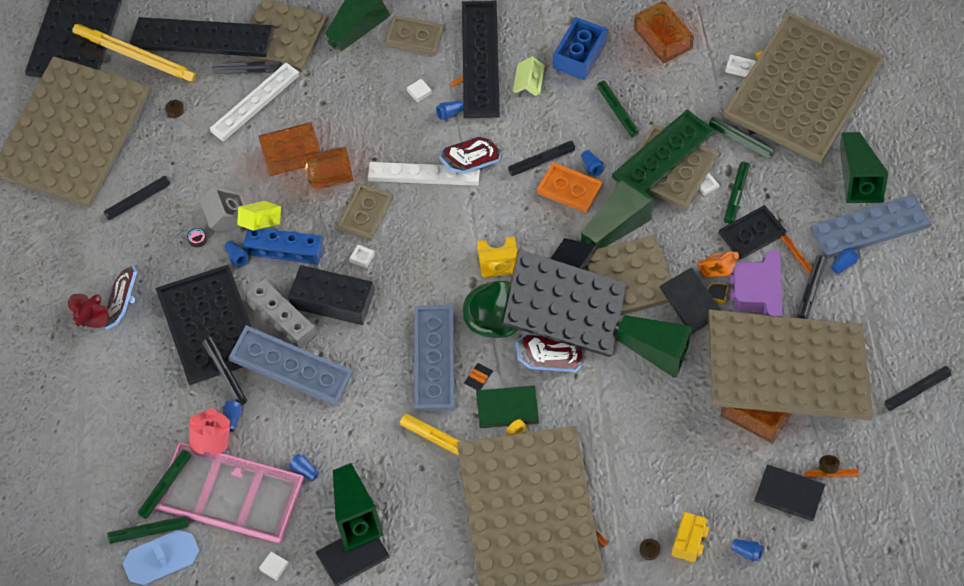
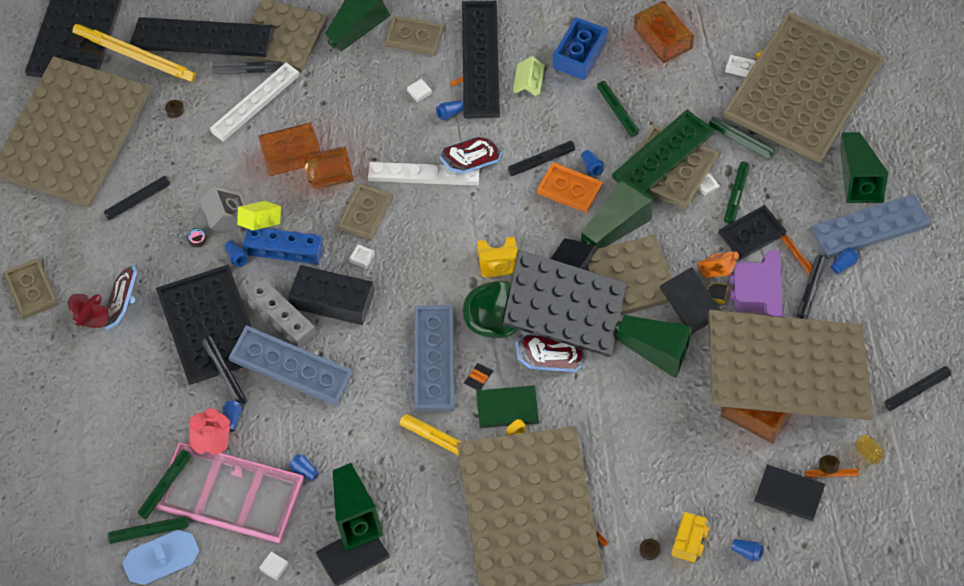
none -> dark tan tile [3,258,59,320]
none -> clear yellow brick [855,434,885,464]

